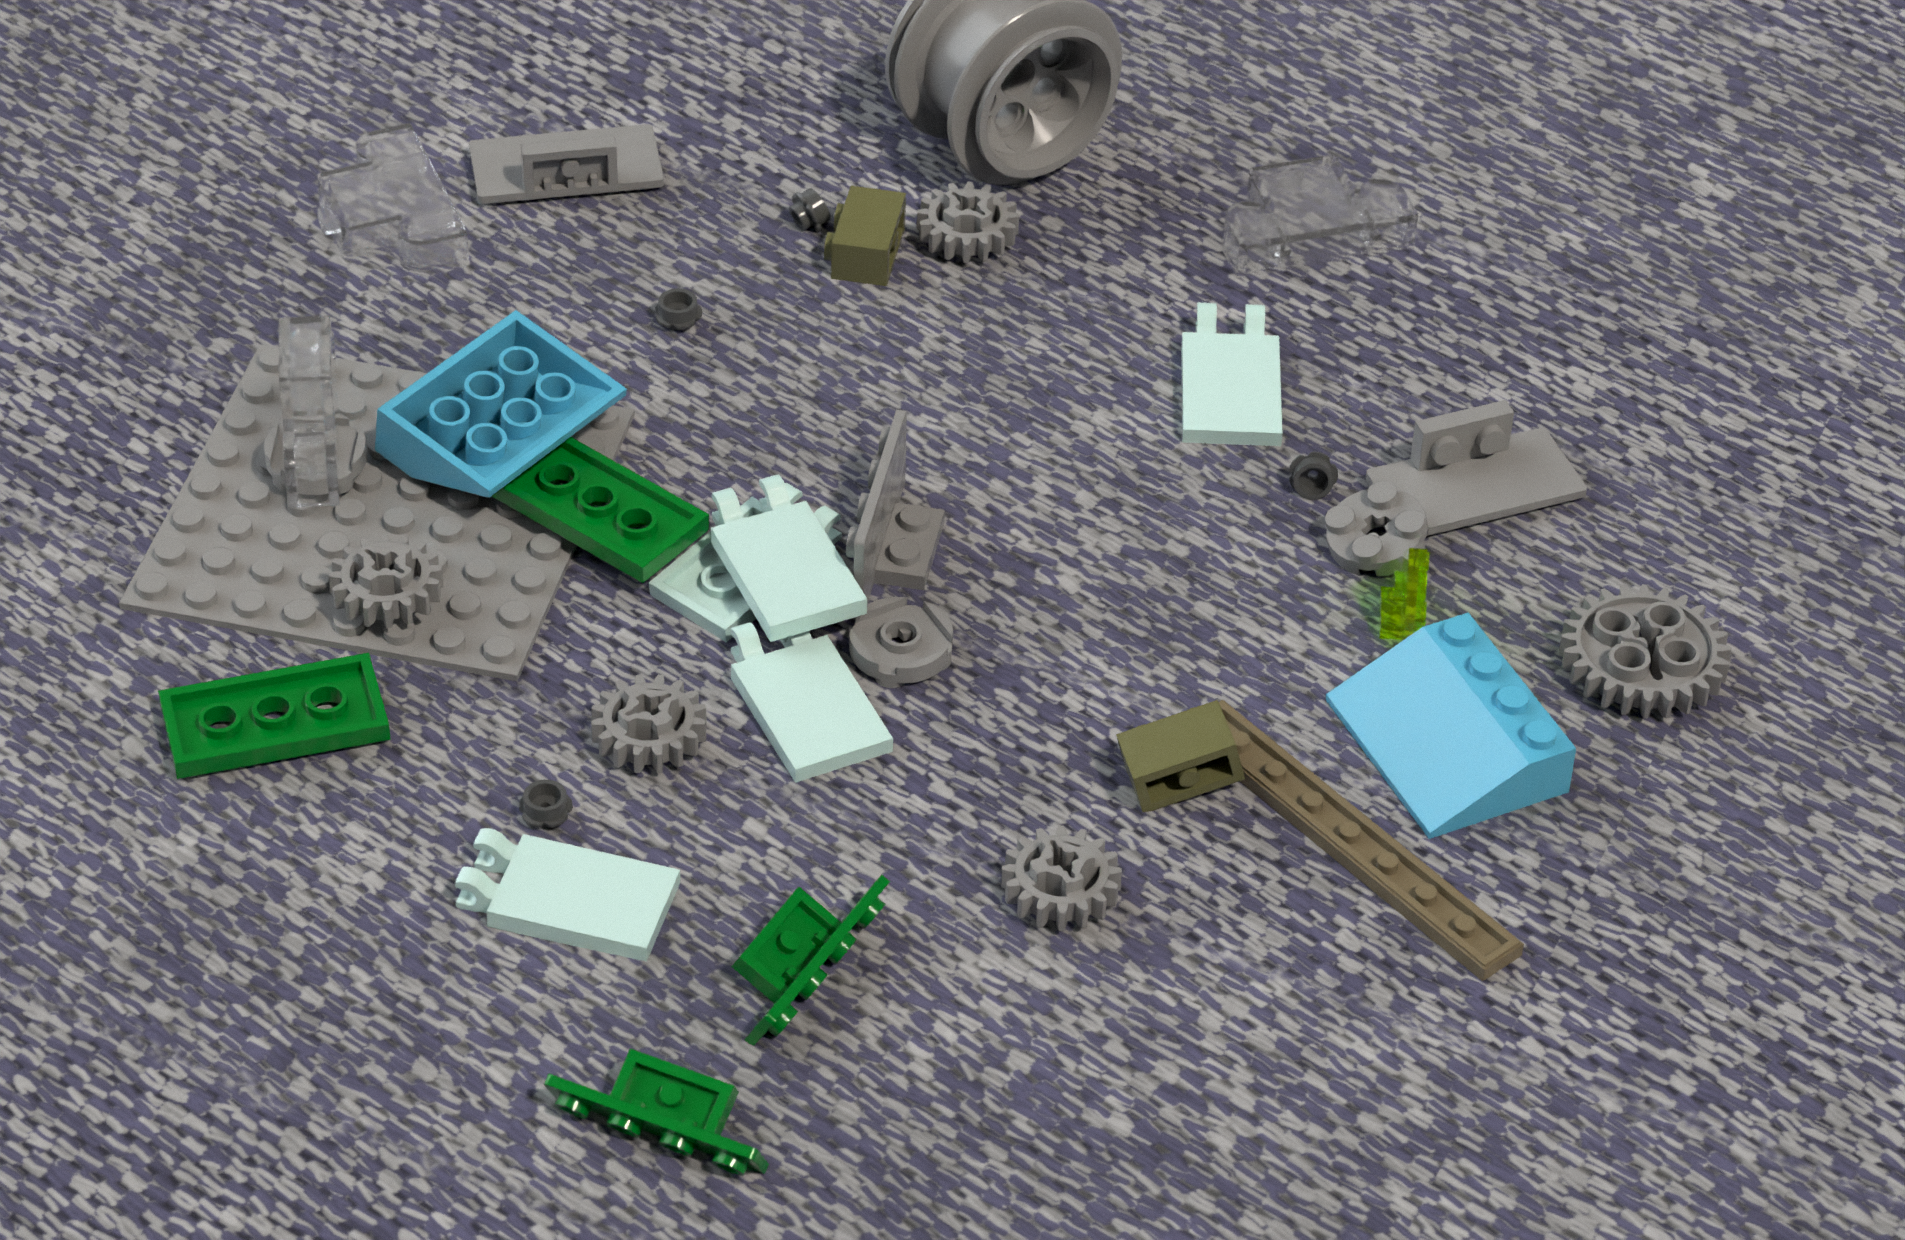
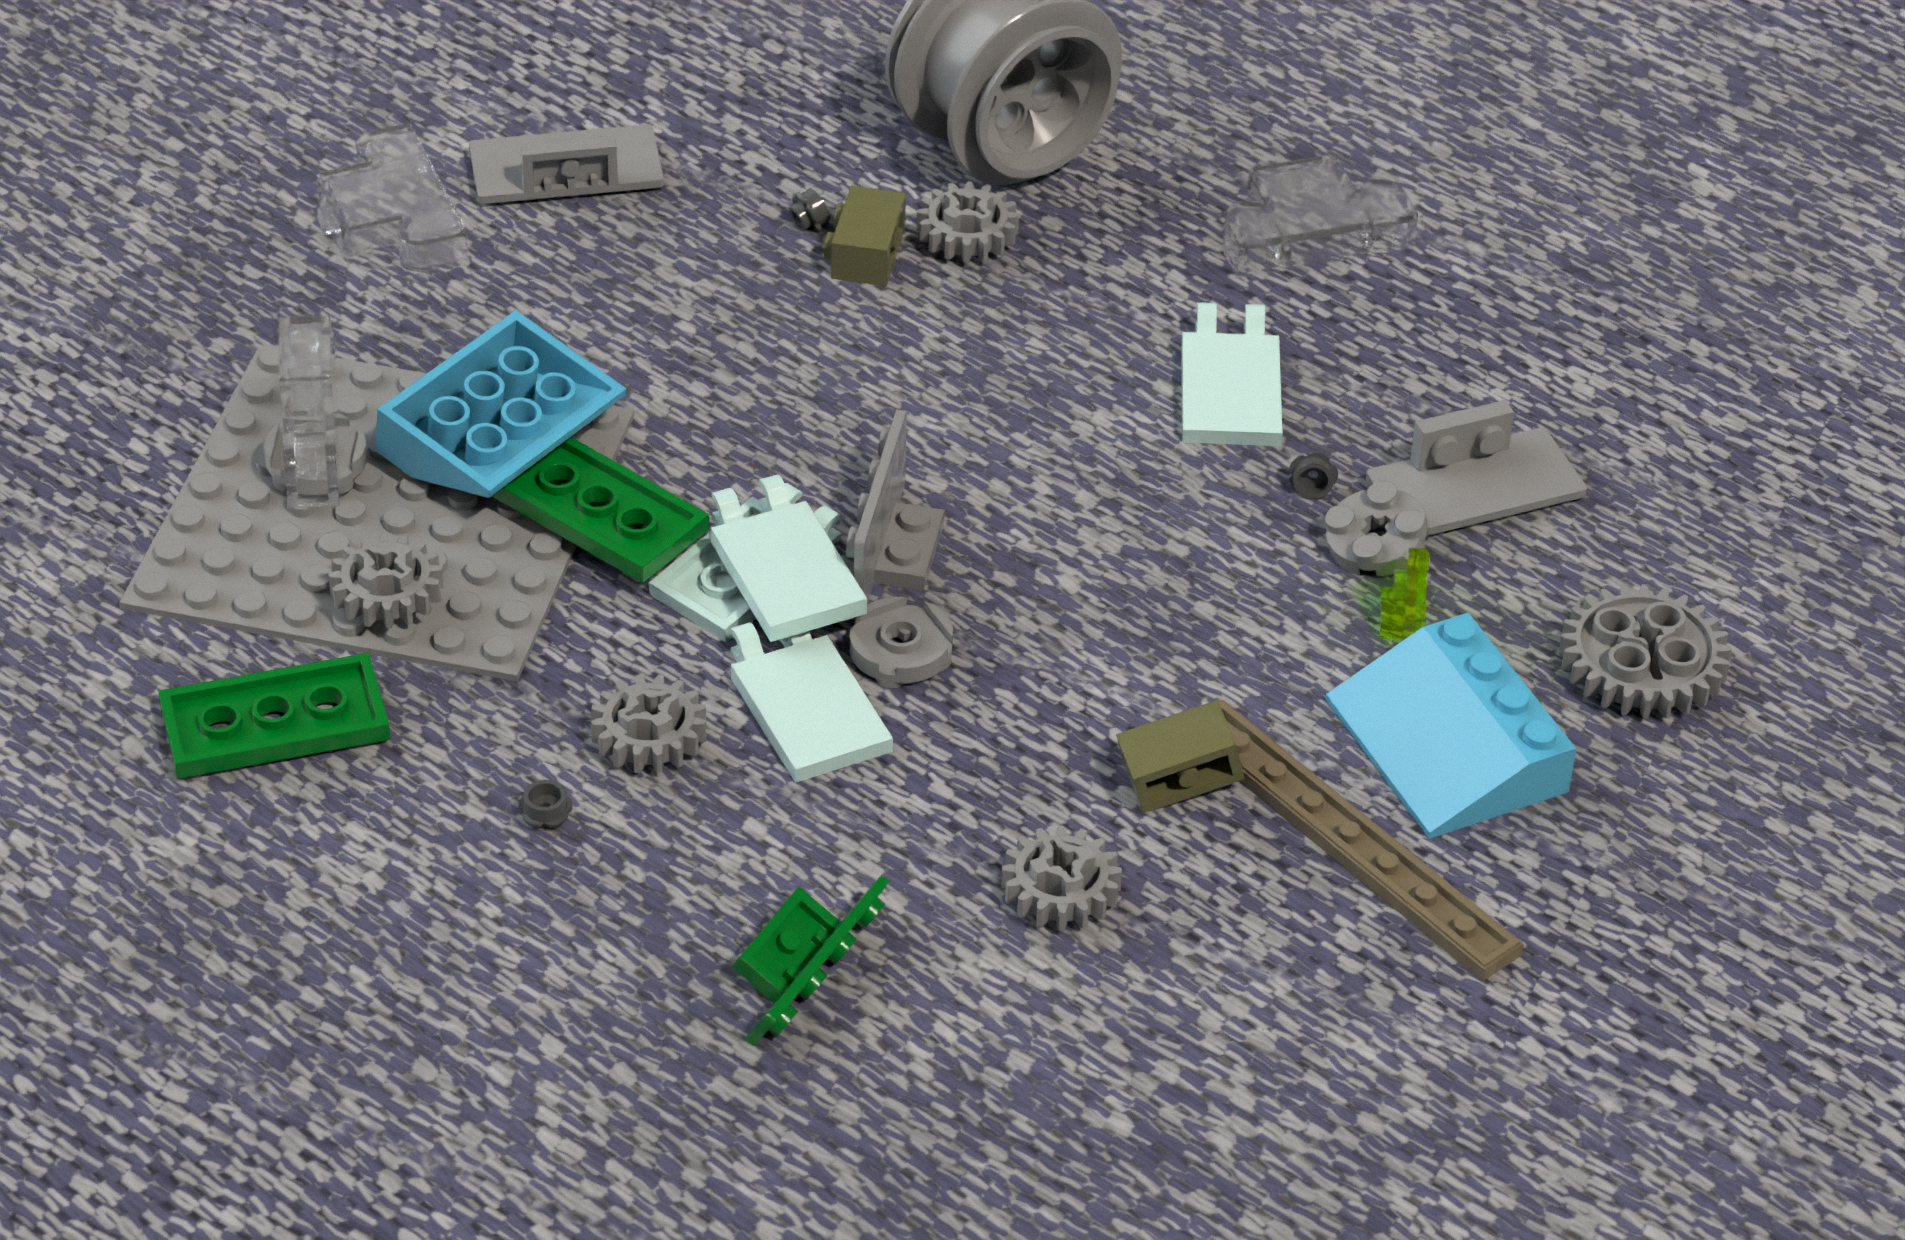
light aqua tile [455,828,680,962] -> none
green bracket [544,1048,769,1176] -> none
dark grey plate [655,288,702,331] -> none

